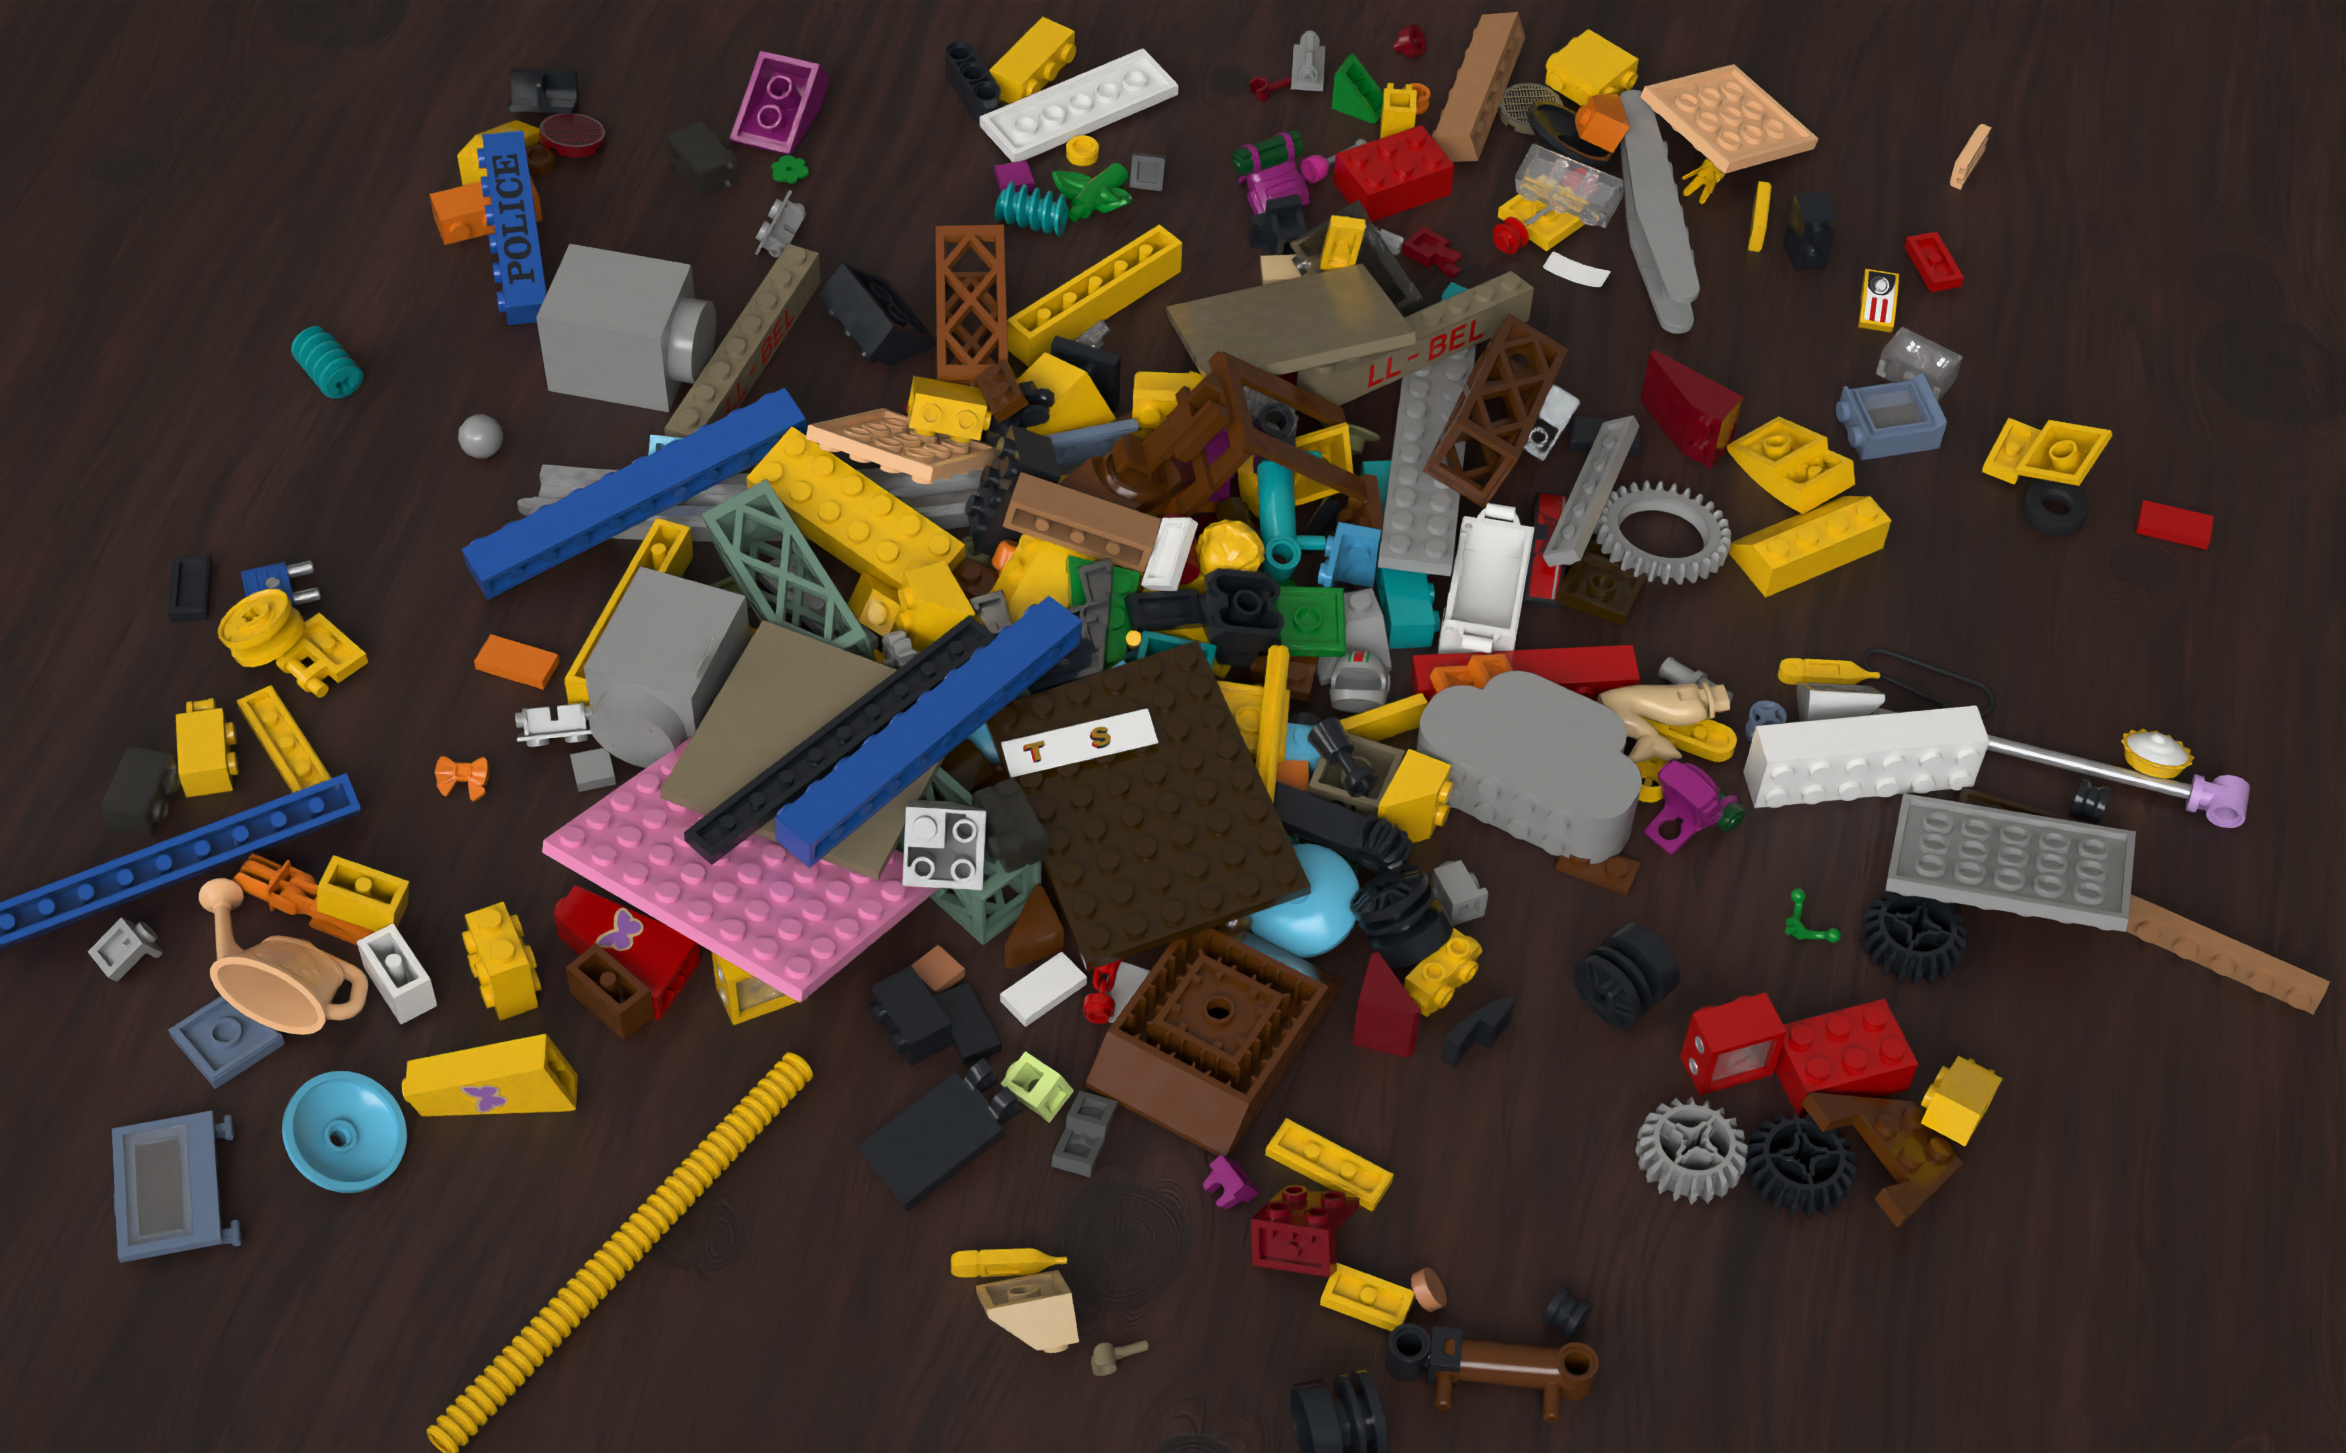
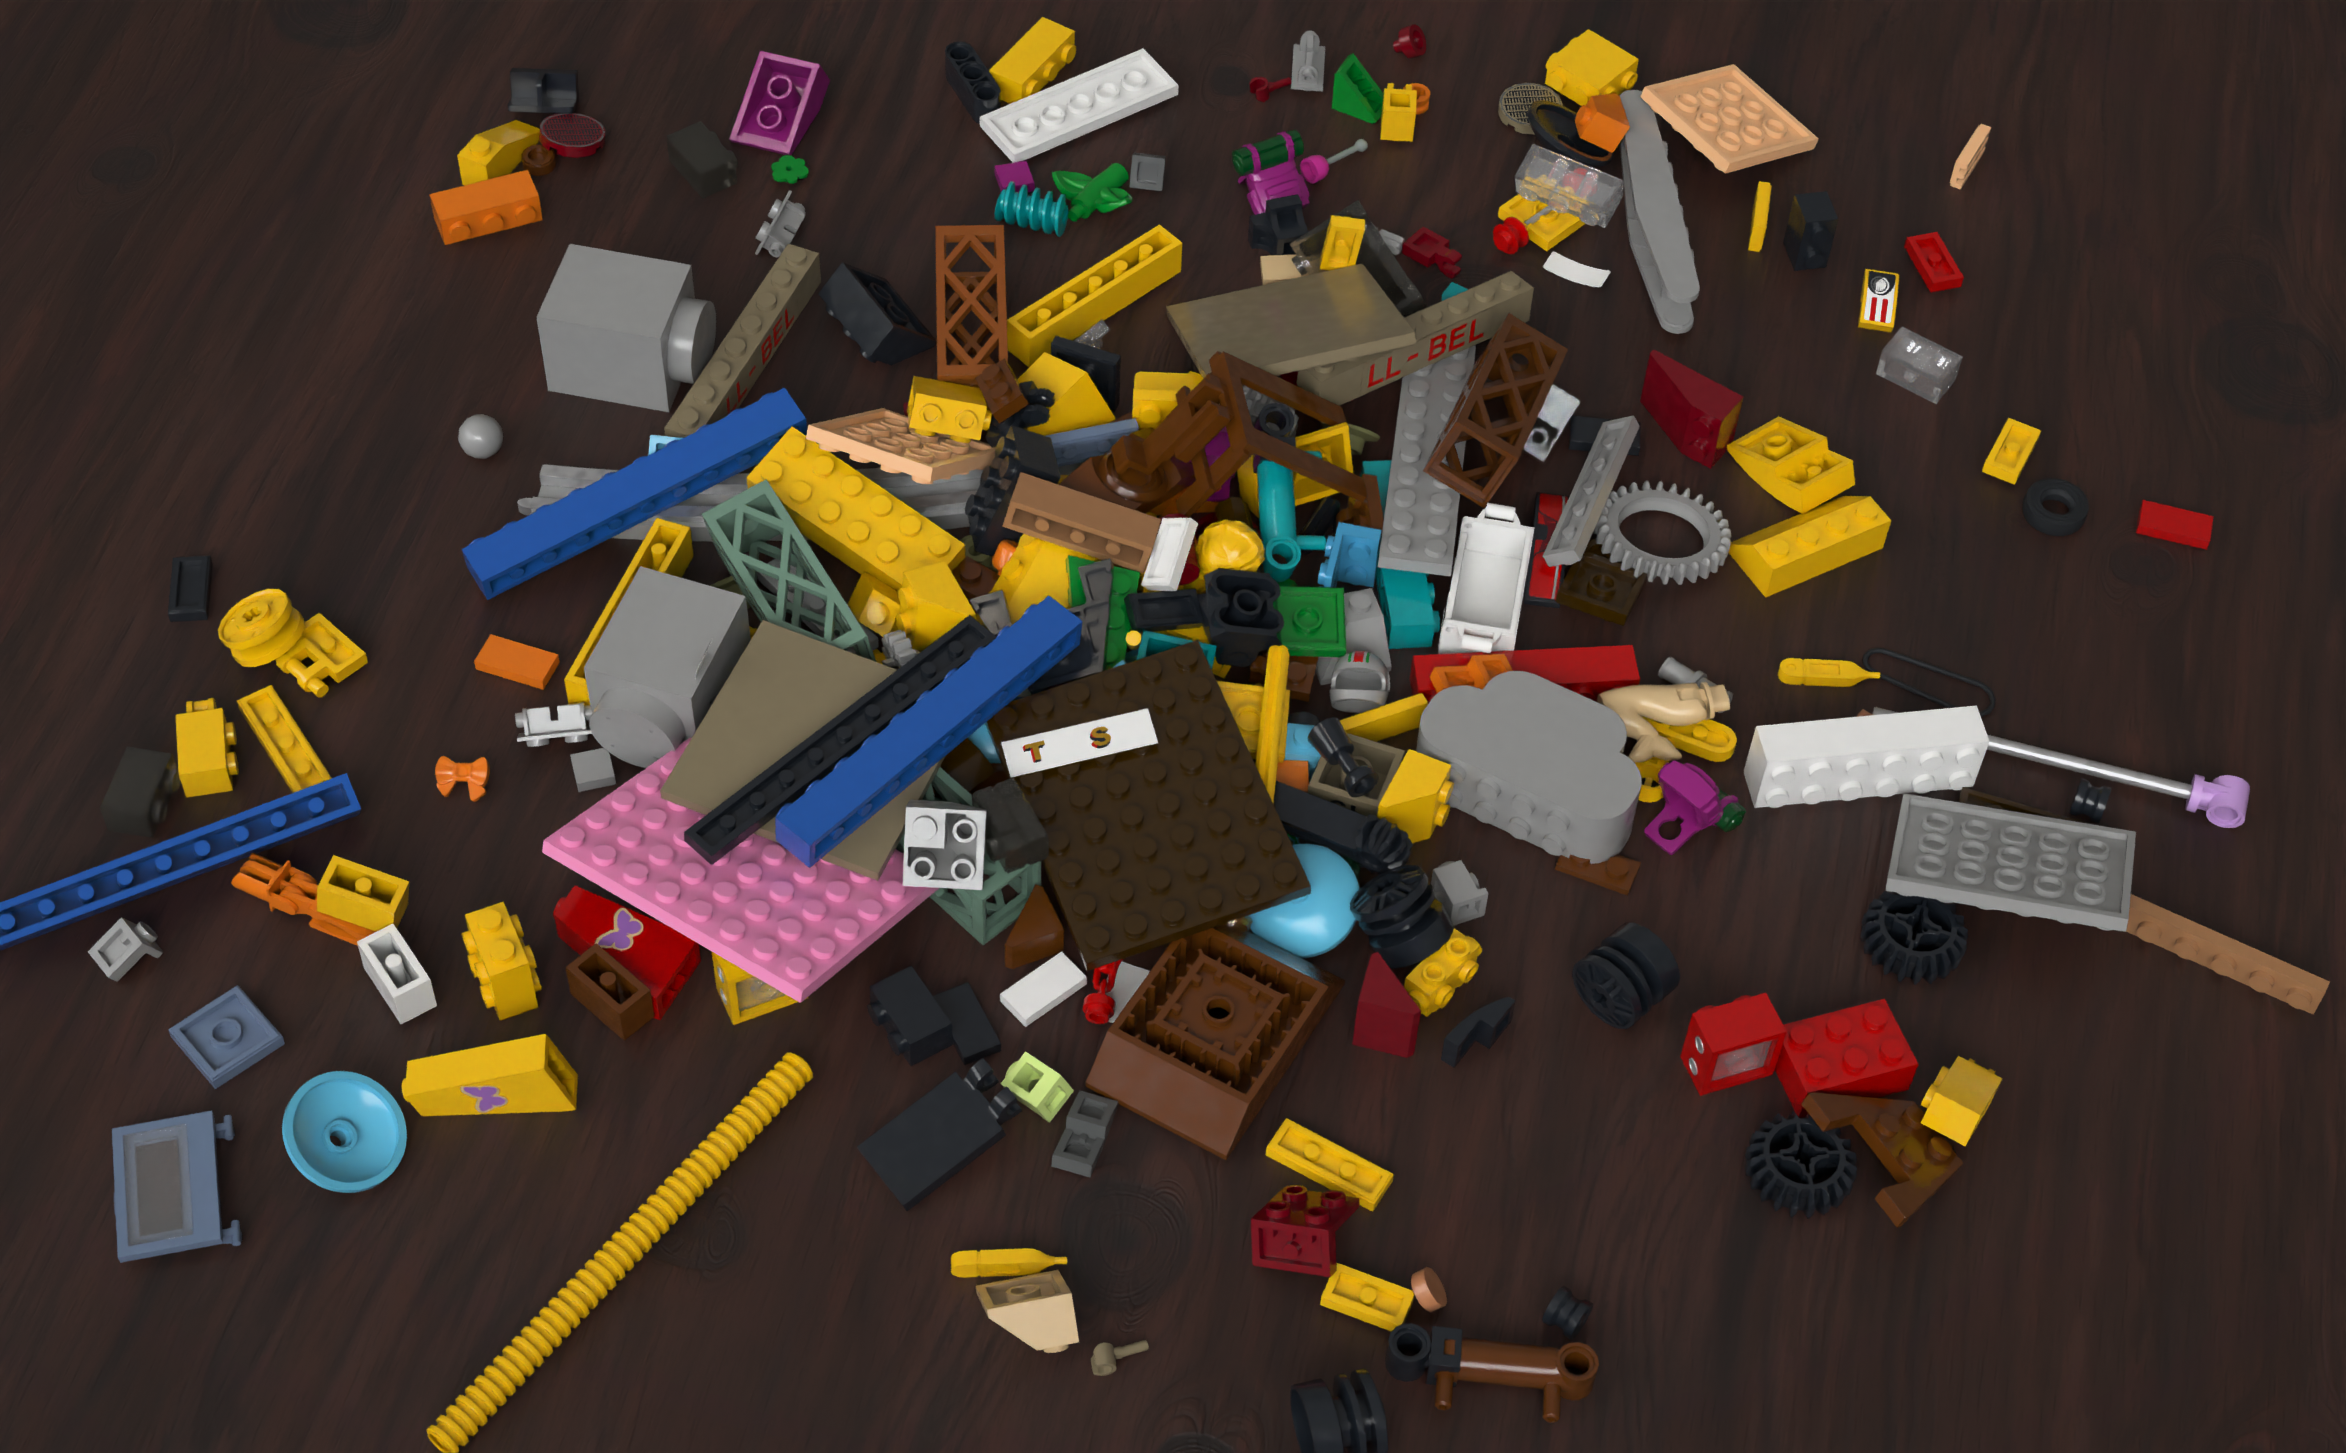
light nougat piece [199,878,368,1035] -> none
piece [241,561,320,610] -> none
teal piece [291,326,364,399] -> none
blue brick [477,131,546,325] -> none
nougat tile [911,945,965,996] -> none
yellow tile [1066,135,1099,166] -> none
magenta tile [1203,1154,1260,1210] -> none
red brick [1333,125,1455,223] -> none
medium nougat brick [1432,12,1526,162] -> none
light grey gear [1635,1097,1748,1205] -> none
yellow piece [1682,158,1725,204] -> none
sand blue wheel [1745,700,1787,743] -> none
green piece [1785,888,1841,943] -> none
light grey slope [1796,682,1885,722] -> none
sand blue window [1836,372,1947,460] -> none
yellow slope [2015,420,2113,486] -> none
piece [2121,729,2194,779] -> none

